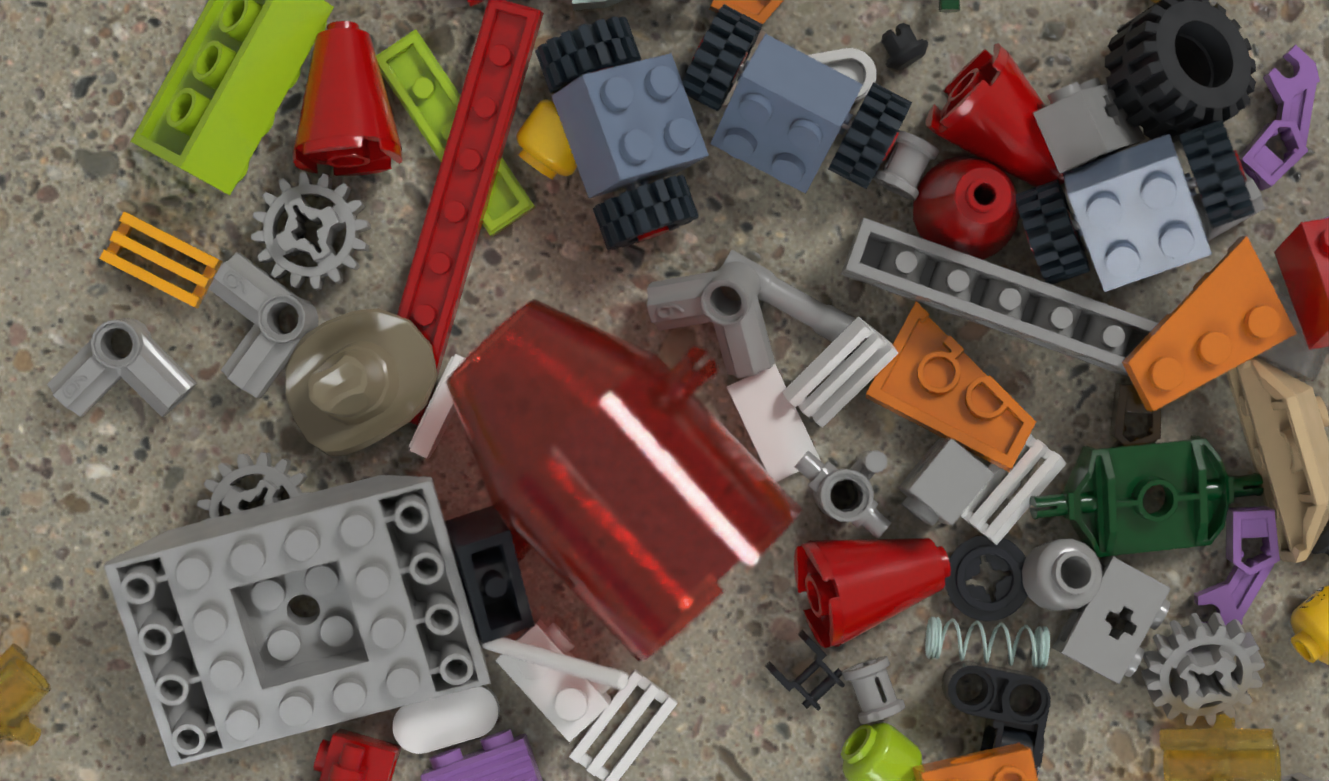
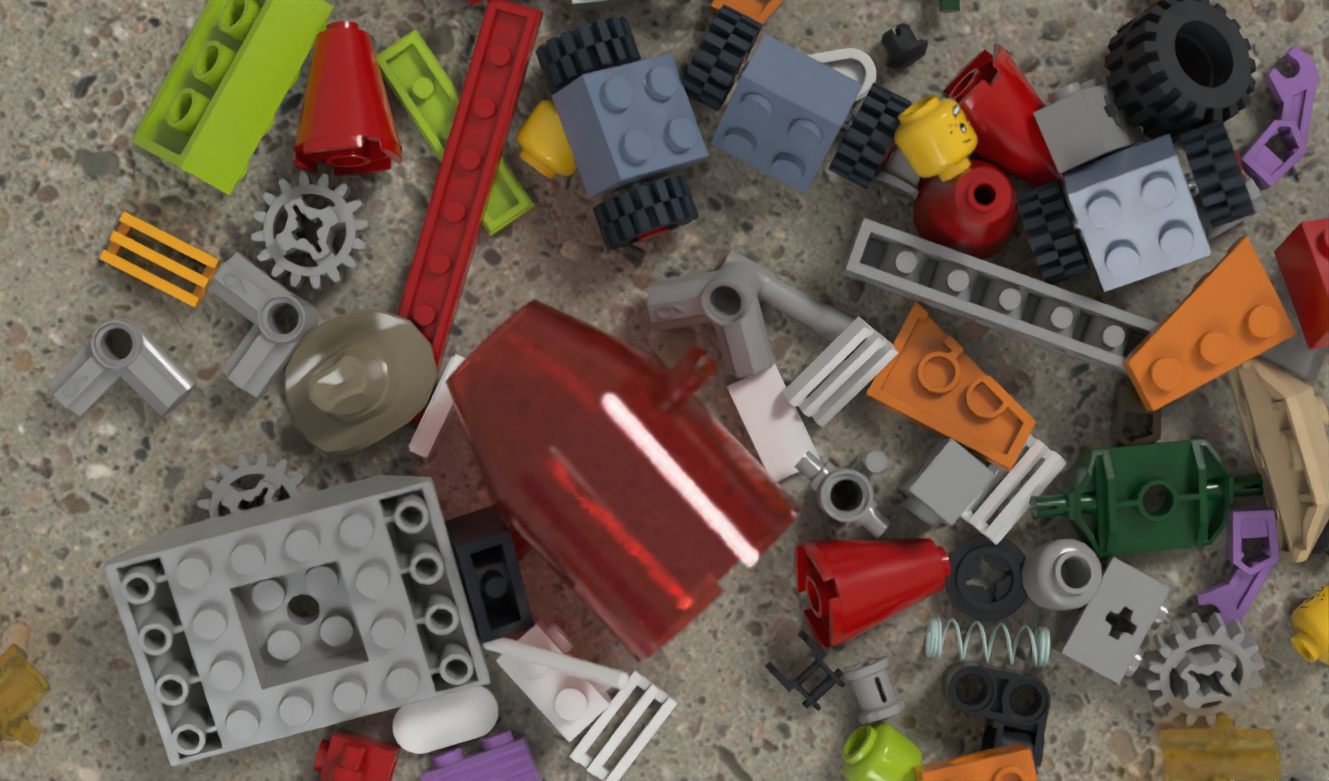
none -> yellow head [894,94,978,181]

